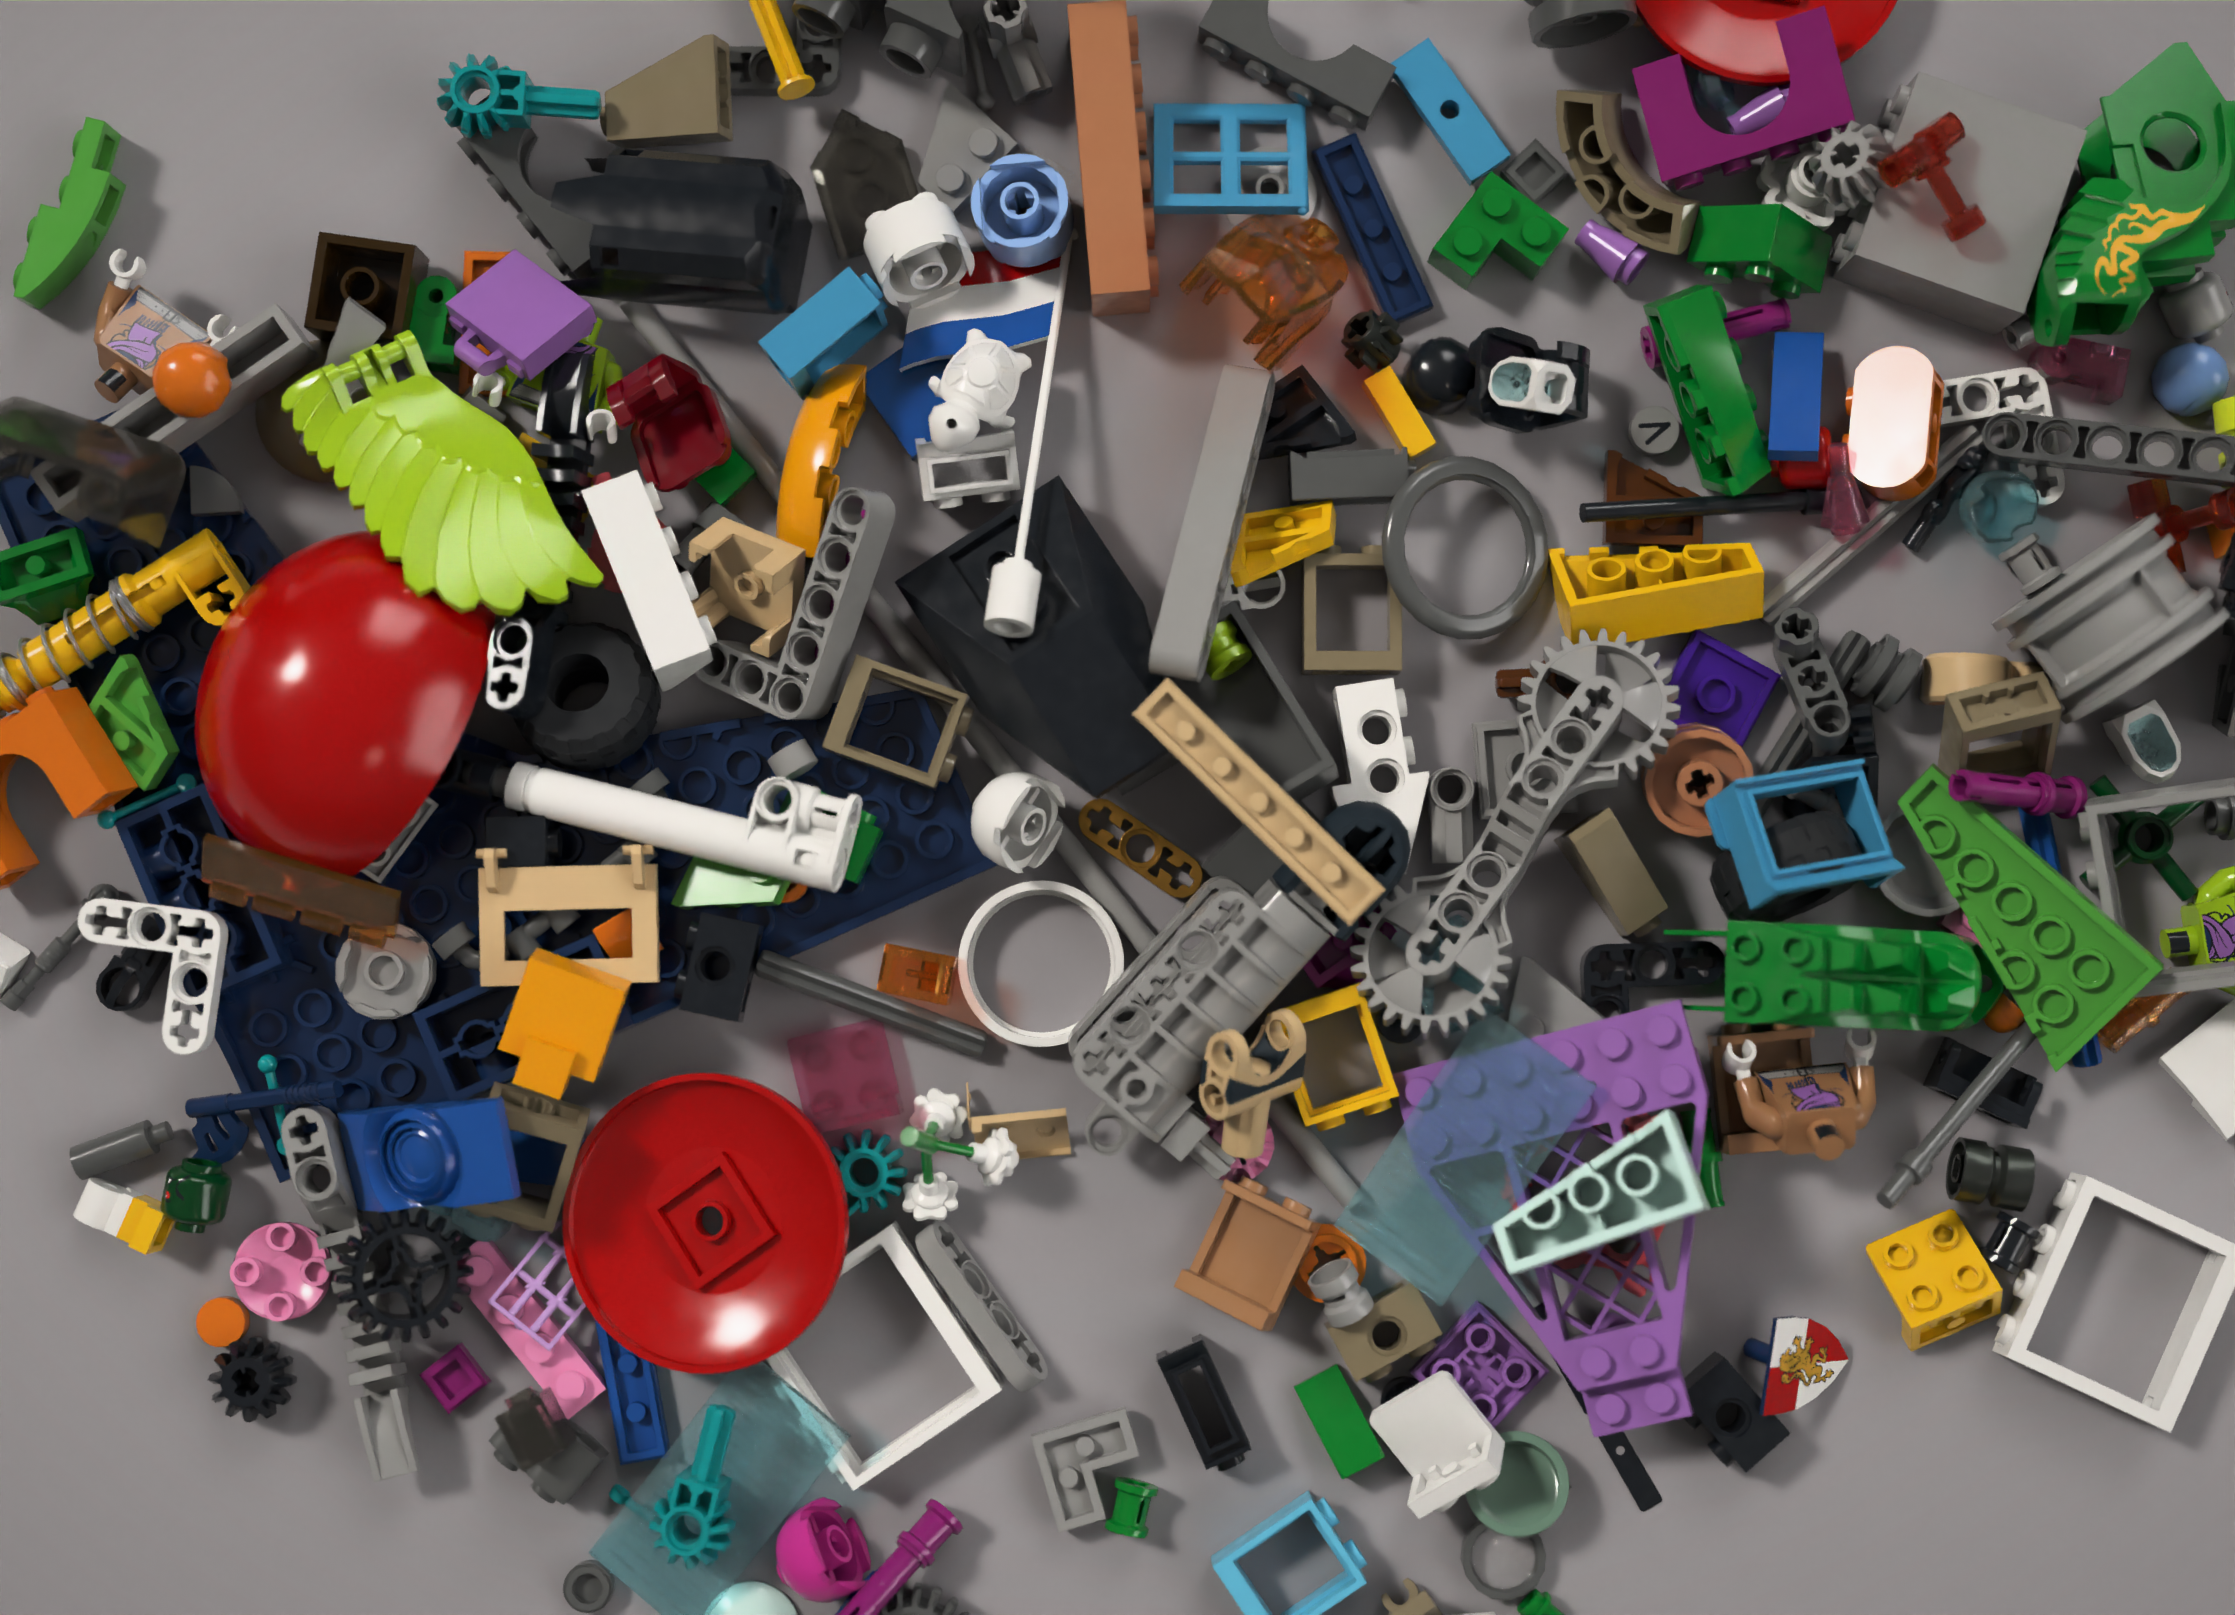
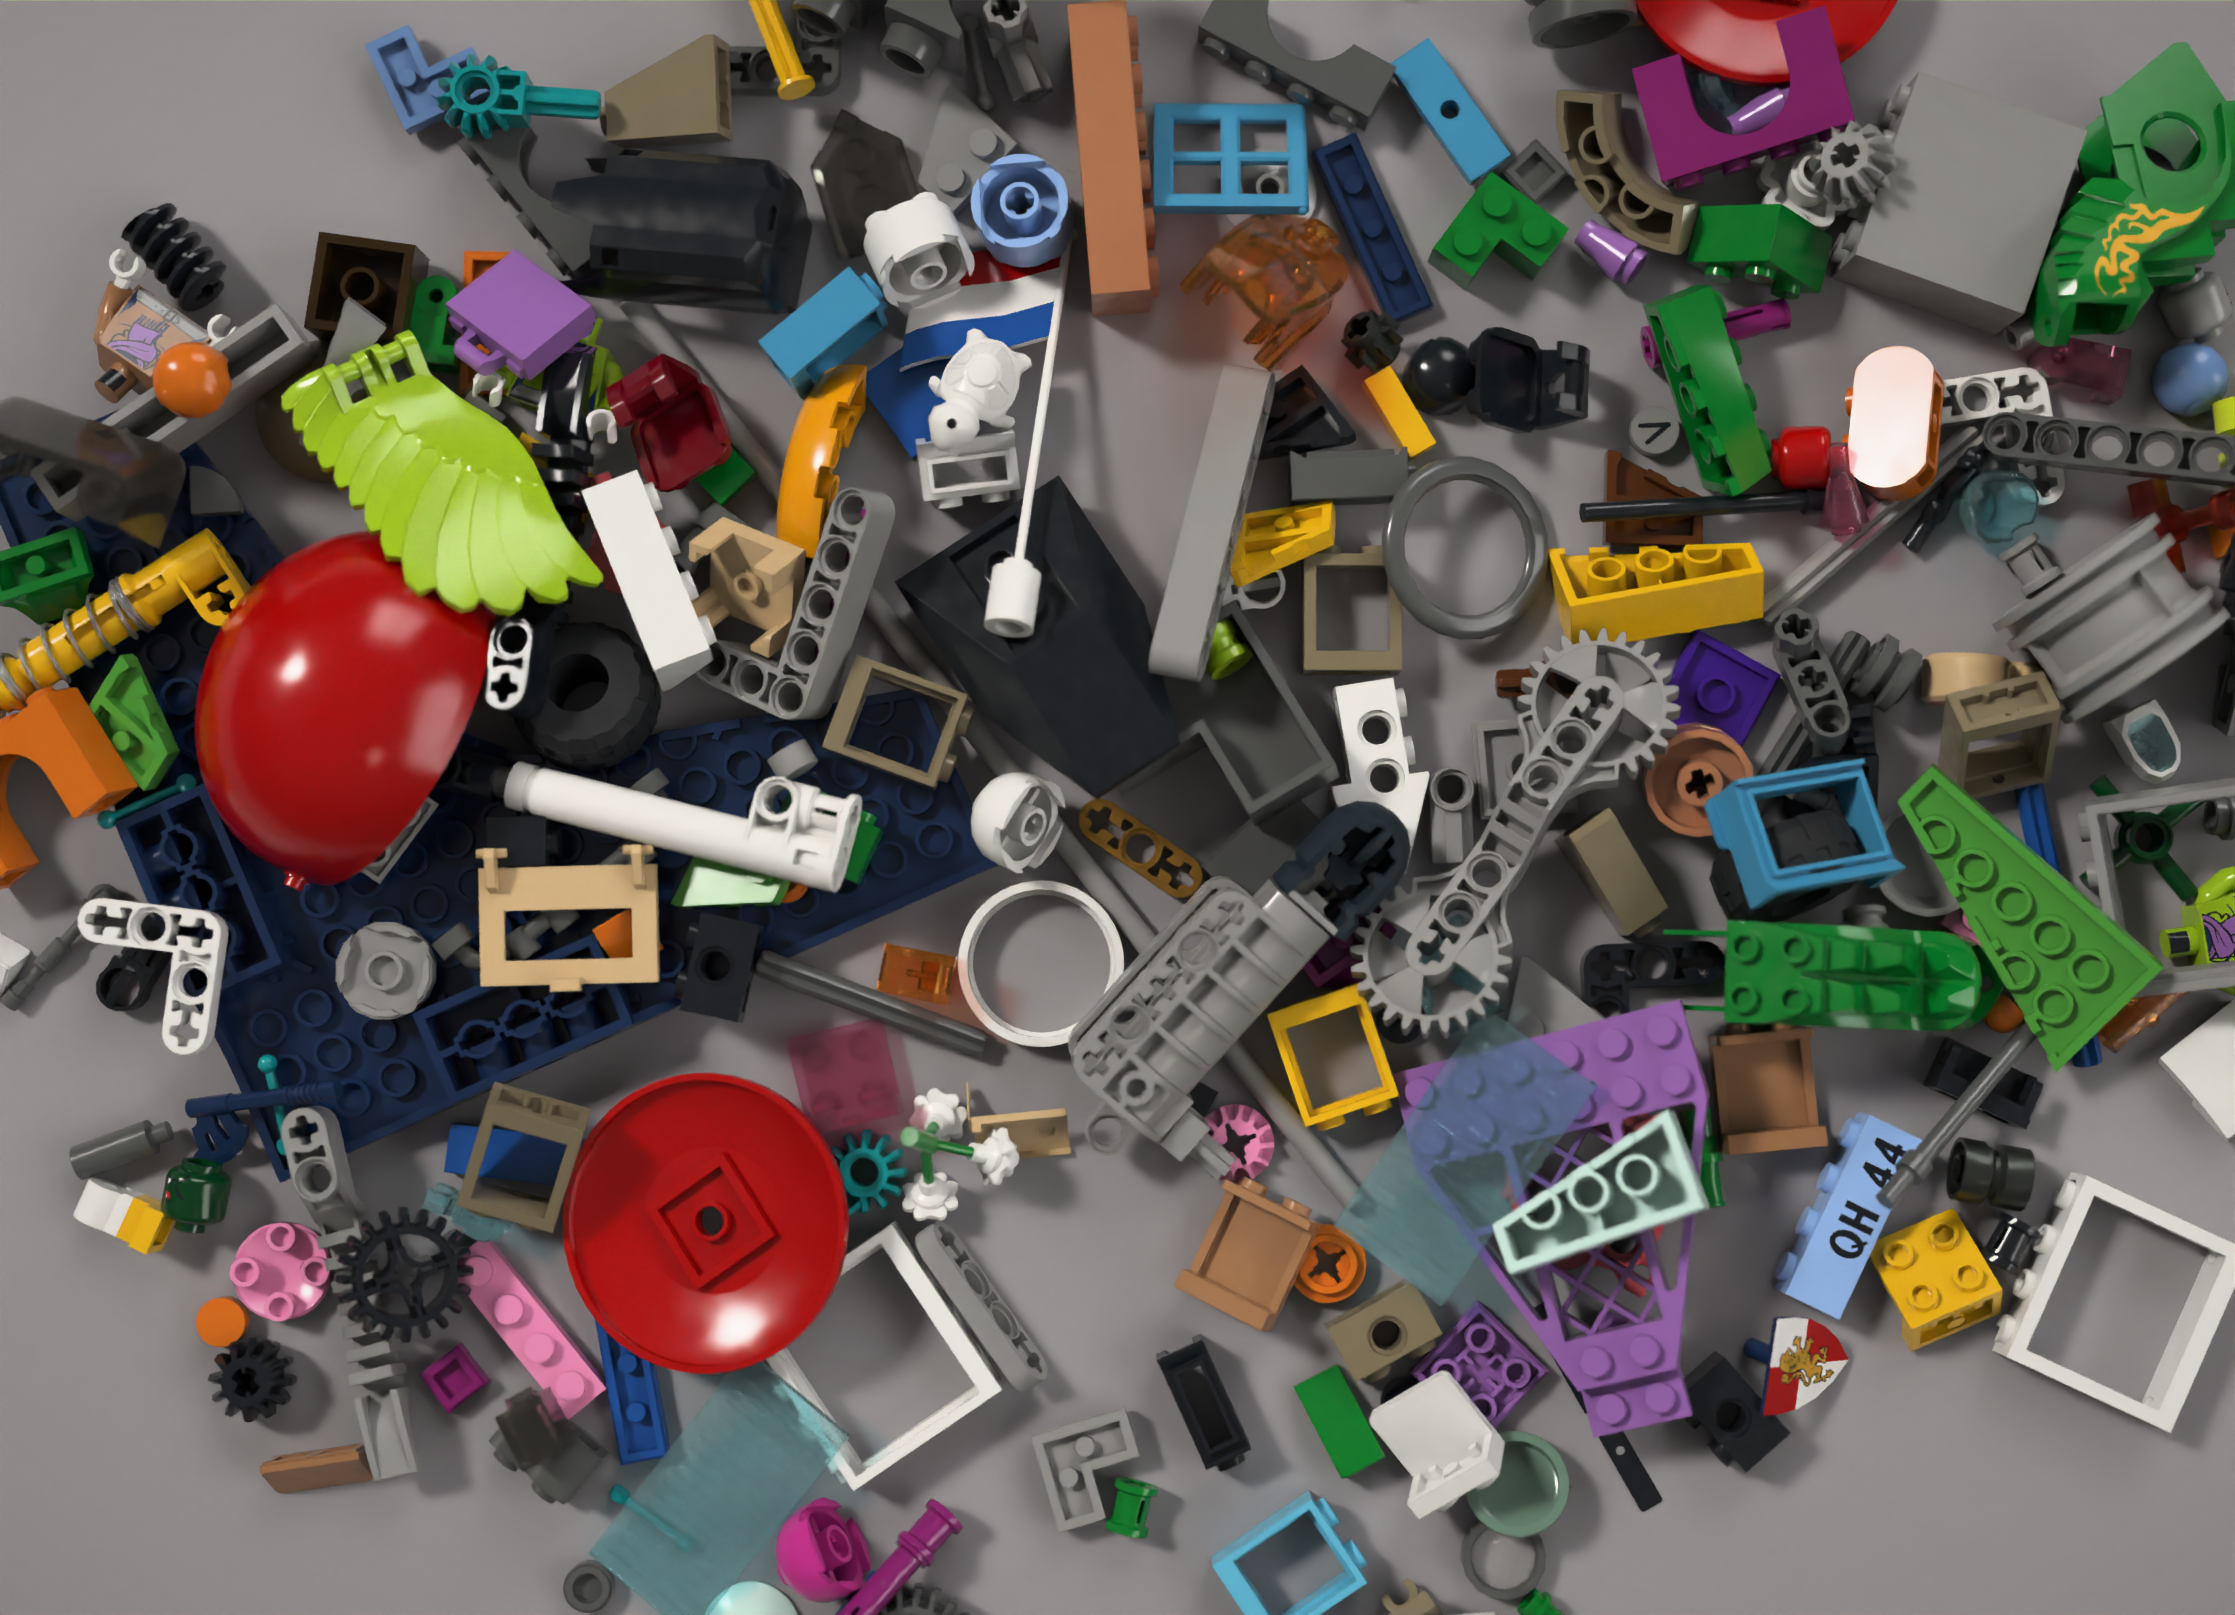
bright green slope [13,116,126,310] -> none
clear orange windscreen [201,833,401,949] -> none
blue slope [337,1097,521,1212] -> none
lavender window [488,1220,586,1351] -> none
light orange piece [498,948,632,1100] -> none
teal gear [648,1404,737,1570] -> none
tan tile [1132,678,1386,926] -> none
tan connector [1199,1008,1306,1159] -> none
light grey wheel [1308,1258,1374,1328] -> none
white rock [1488,356,1576,415] -> none
medium nougat torso [1721,1028,1877,1161] -> none
blue tile [1768,332,1824,461] -> none
clear red bar [1877,111,1987,242] -> none
magenta pin [1948,769,2088,819] -> none
none -> black piece [121,203,226,312]
none -> medium nougat slope [259,1443,373,1493]
none -> medium blue plate [365,25,490,135]
none -> light blue brick [1774,1112,1923,1320]
none -> light grey bush [1841,904,1889,928]

